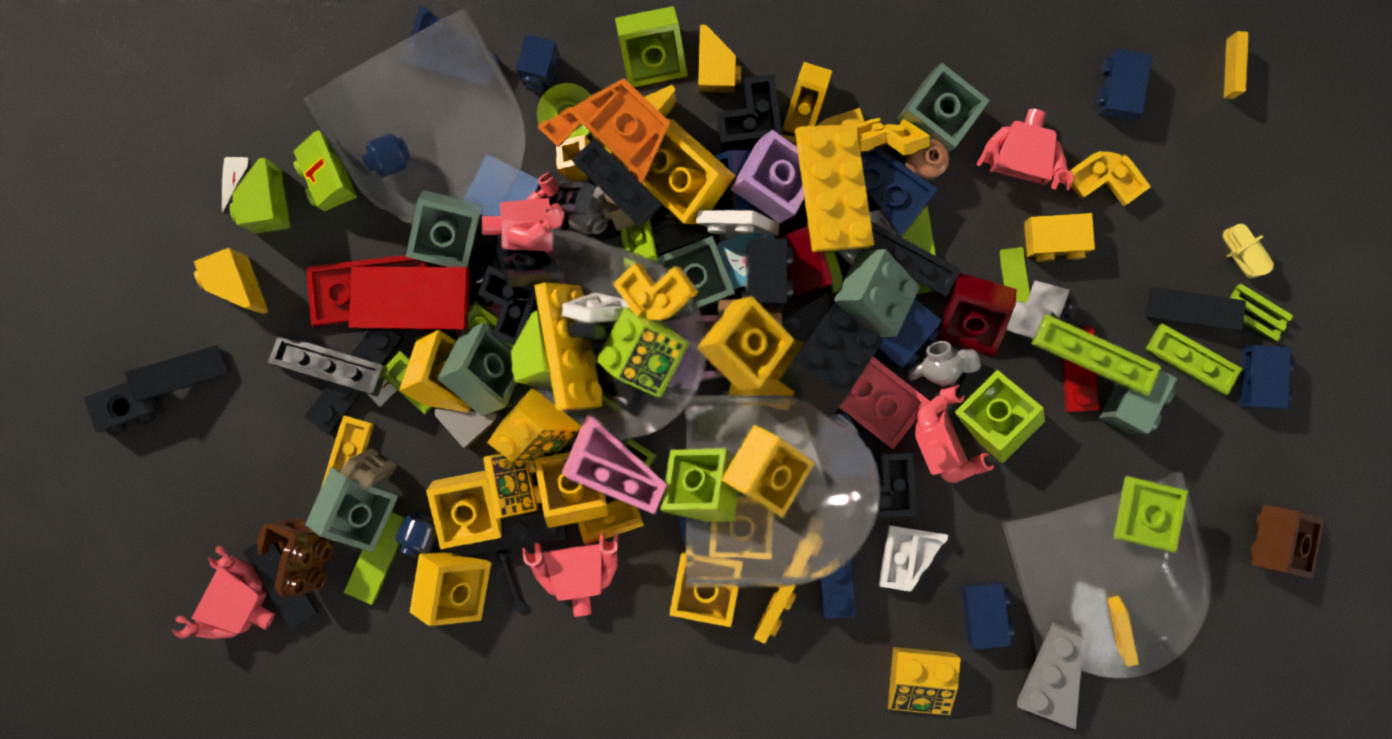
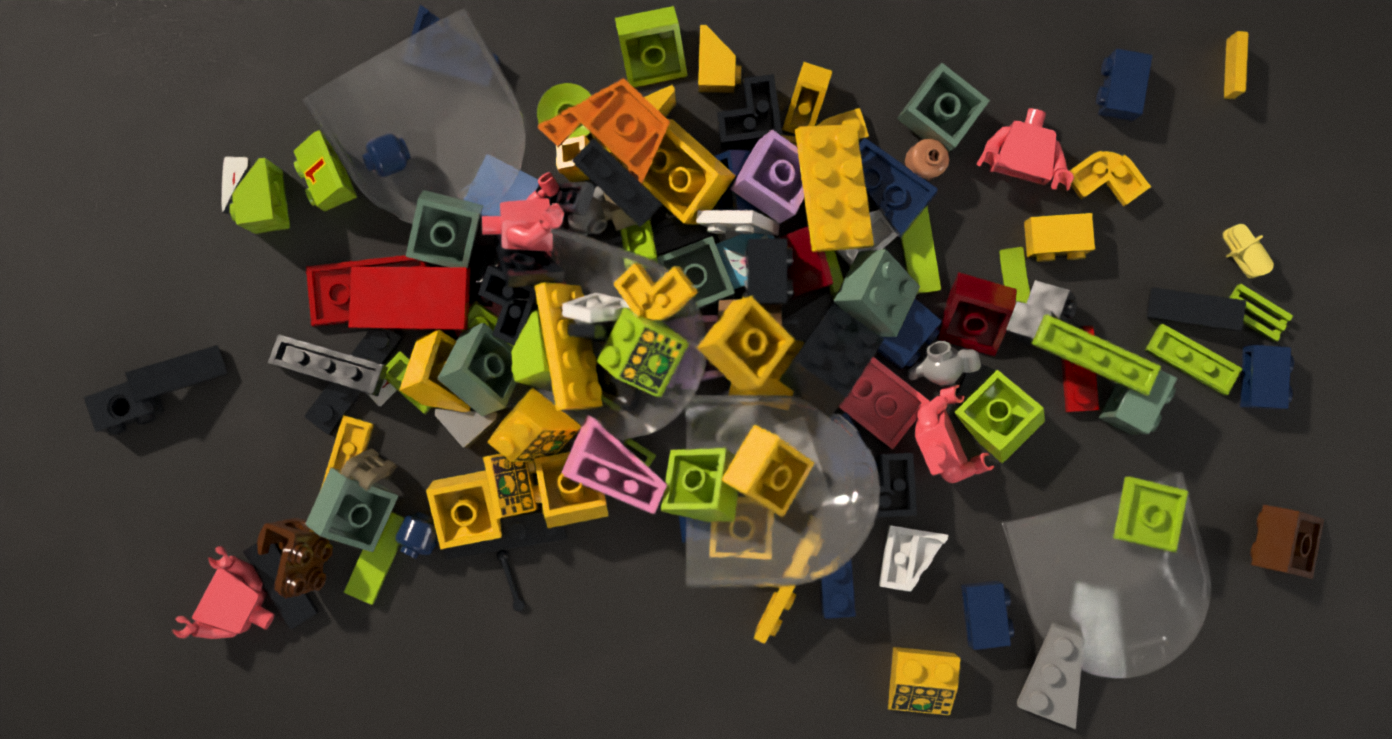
yellow slope [194,248,269,314] -> none
yellow slope [410,552,491,626] -> none
dark blue brick [516,34,561,94] -> none
coral torso [523,533,619,617] -> none
yellow plate [578,499,644,546] -> none
yellow brick [669,551,743,627] -> none
black plate [855,222,961,297] -> none
yellow plate [856,118,930,155] -> none
yellow tile [1107,595,1139,667] -> none

